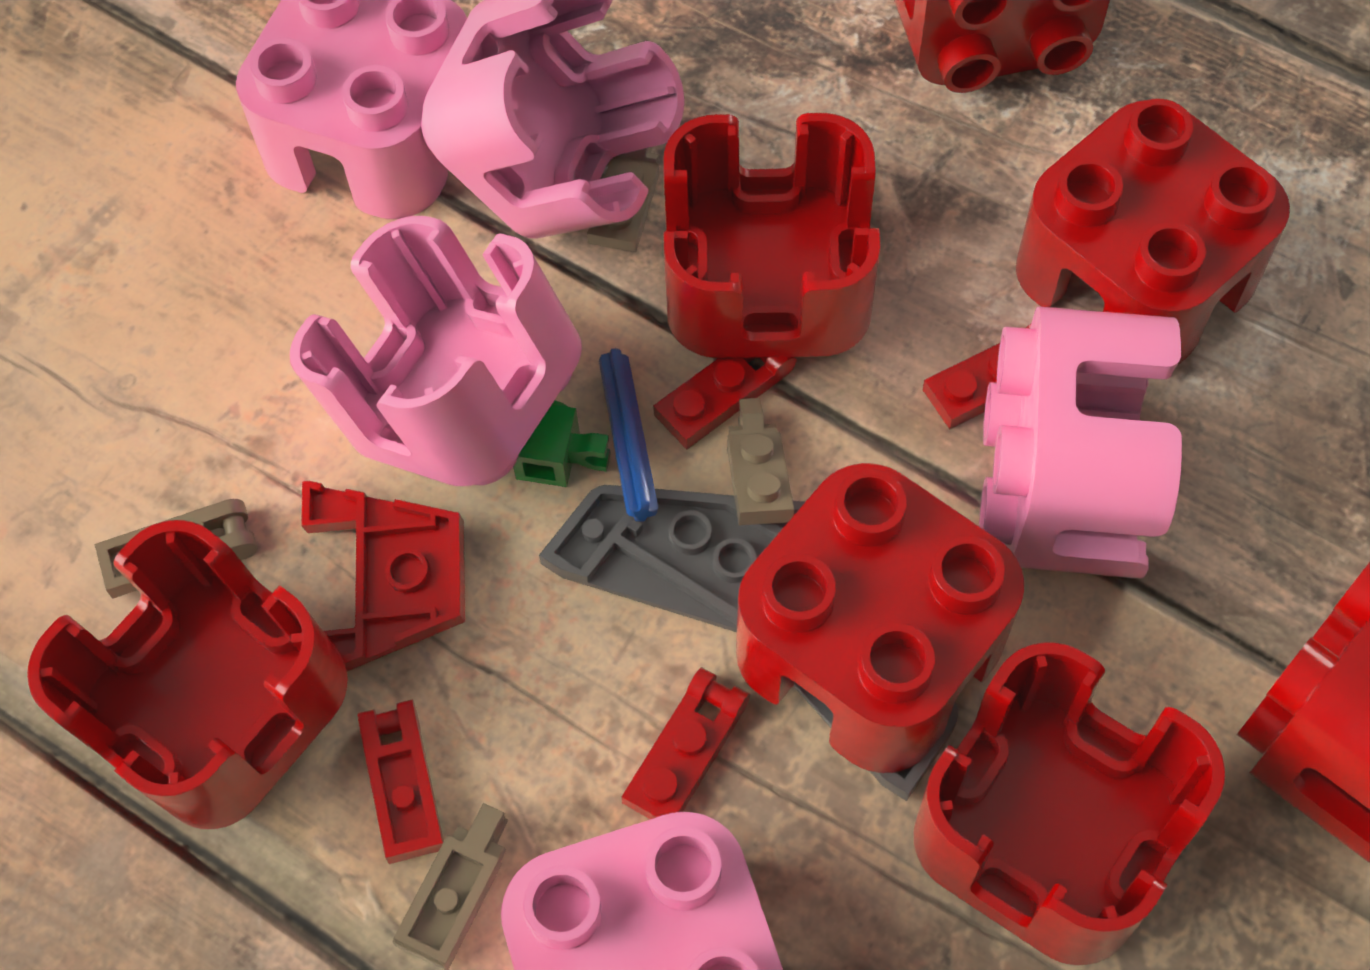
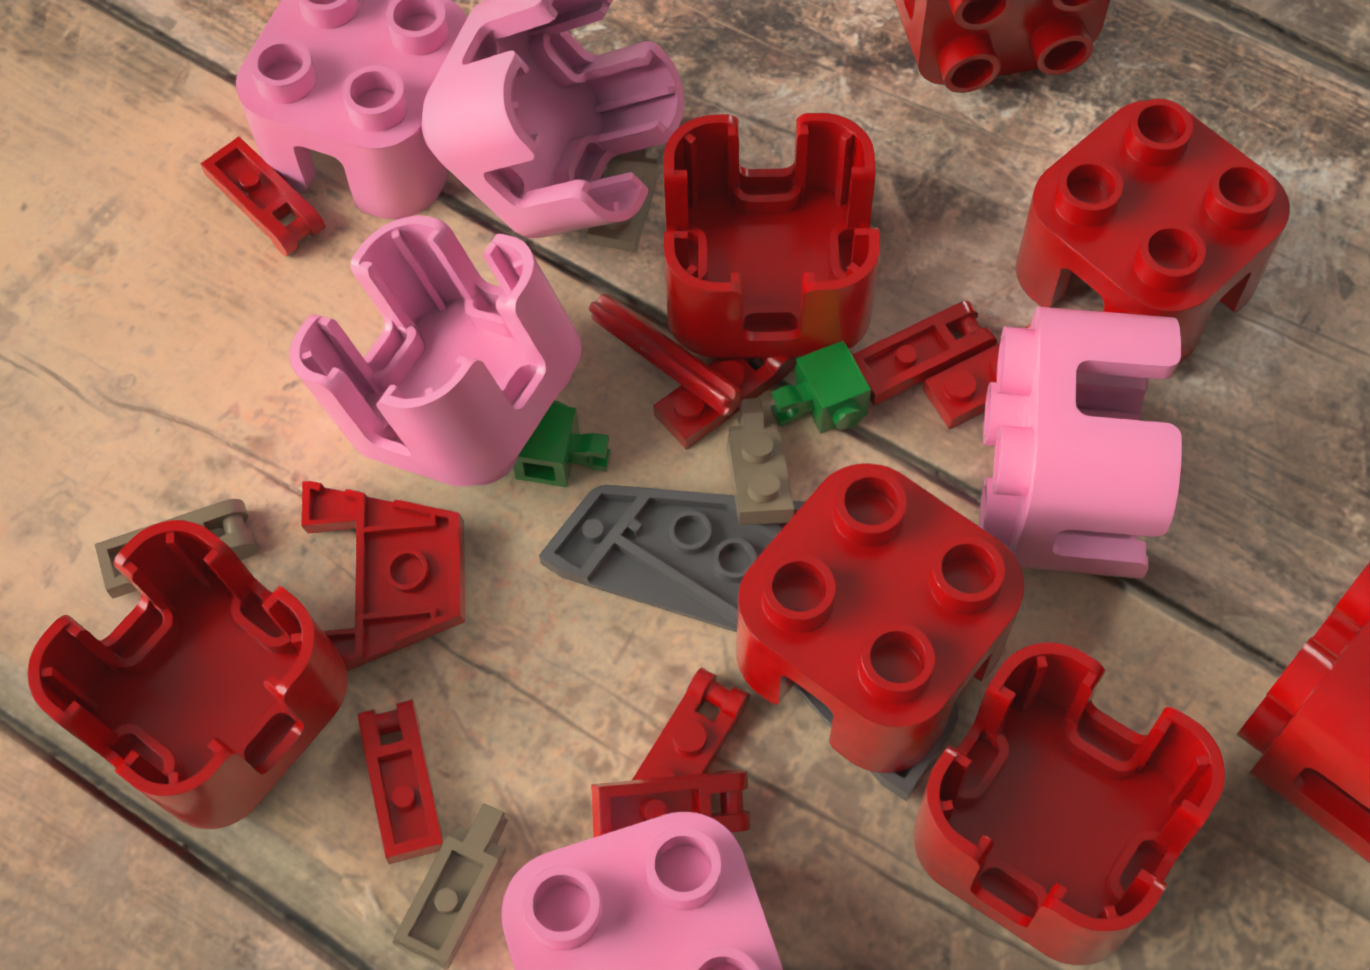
blue axle [599,348,658,522] -> none
none -> red plate [200,136,326,257]
none -> red axle [589,294,743,415]
none -> red plate [591,770,750,837]
none -> green brick [771,341,871,434]
none -> red plate [851,300,998,405]

